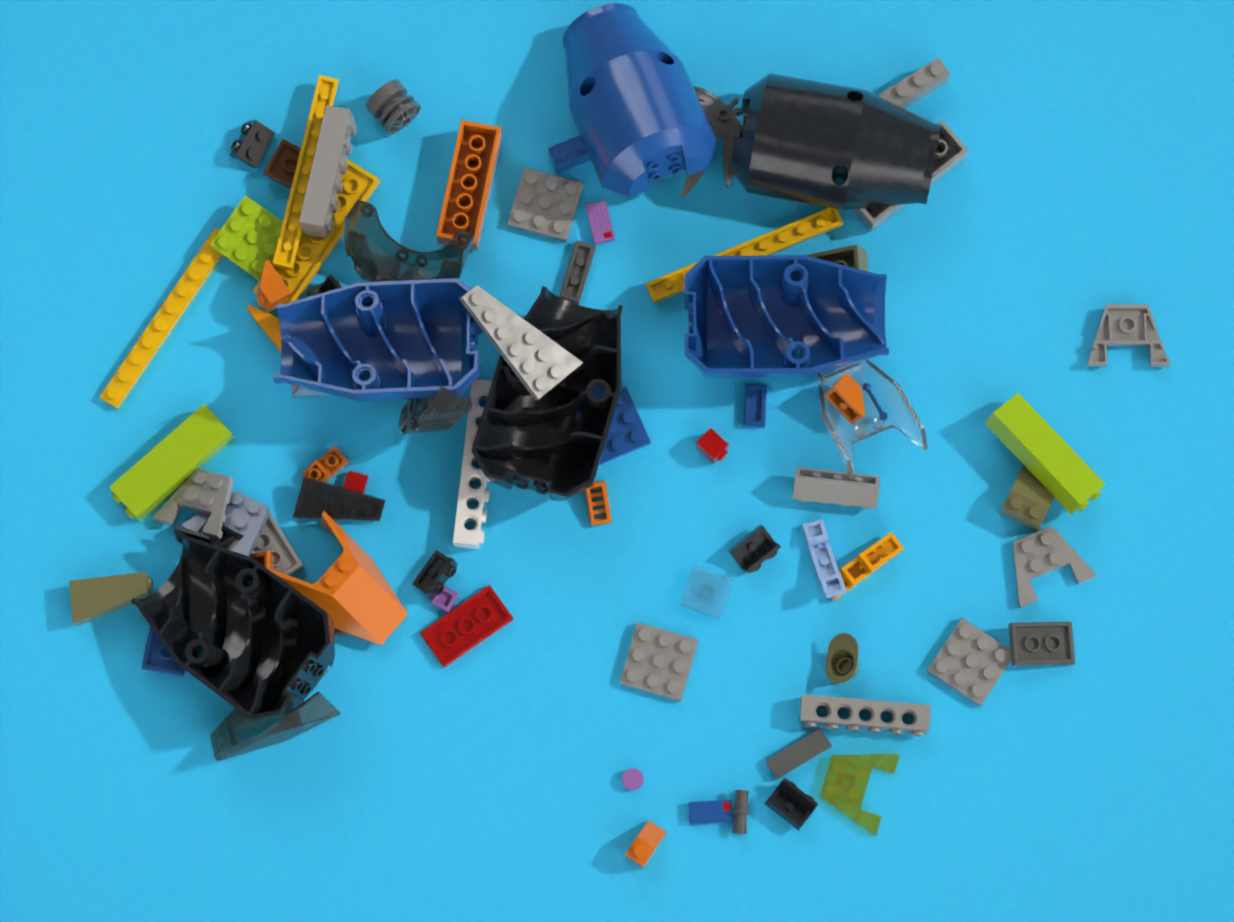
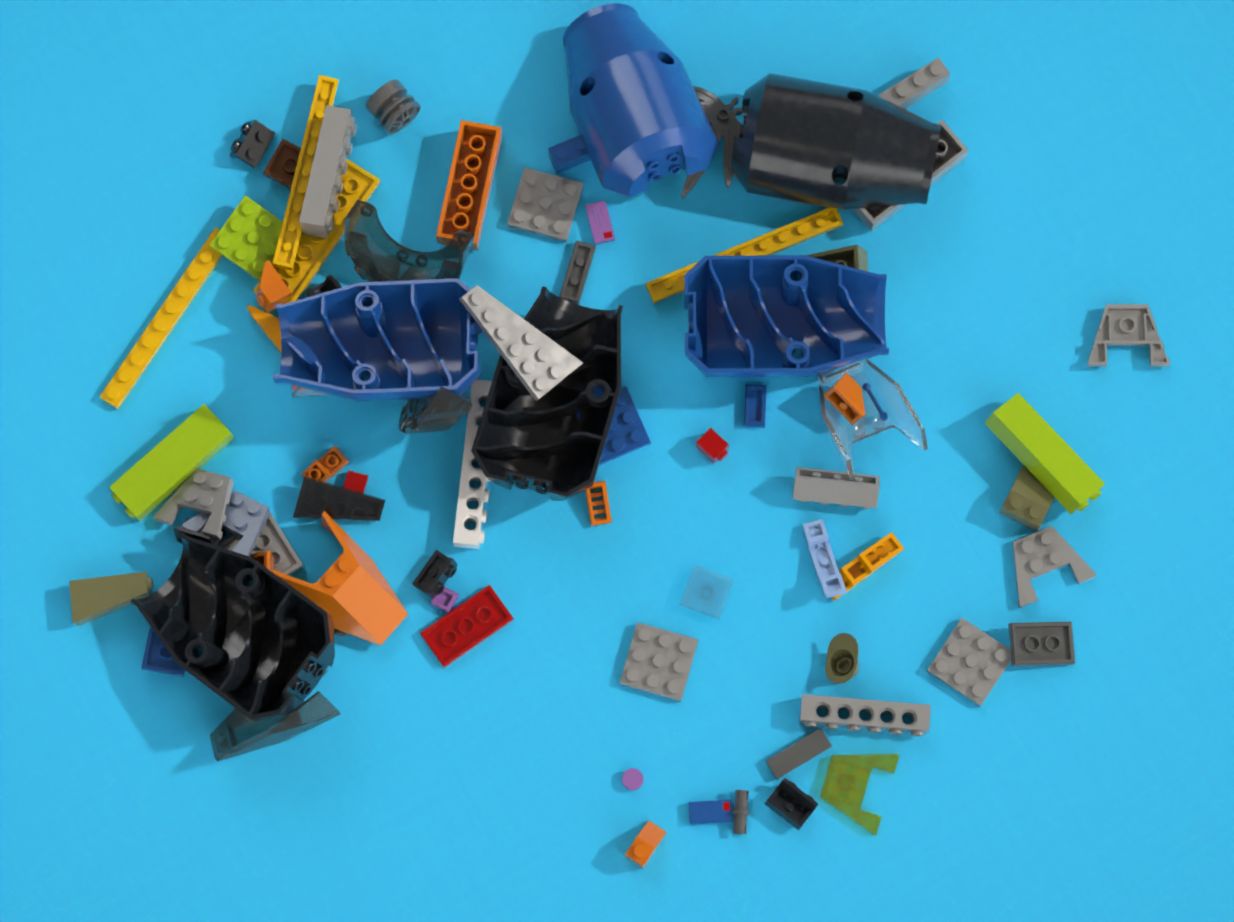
black bracket [729,524,781,573] -> none

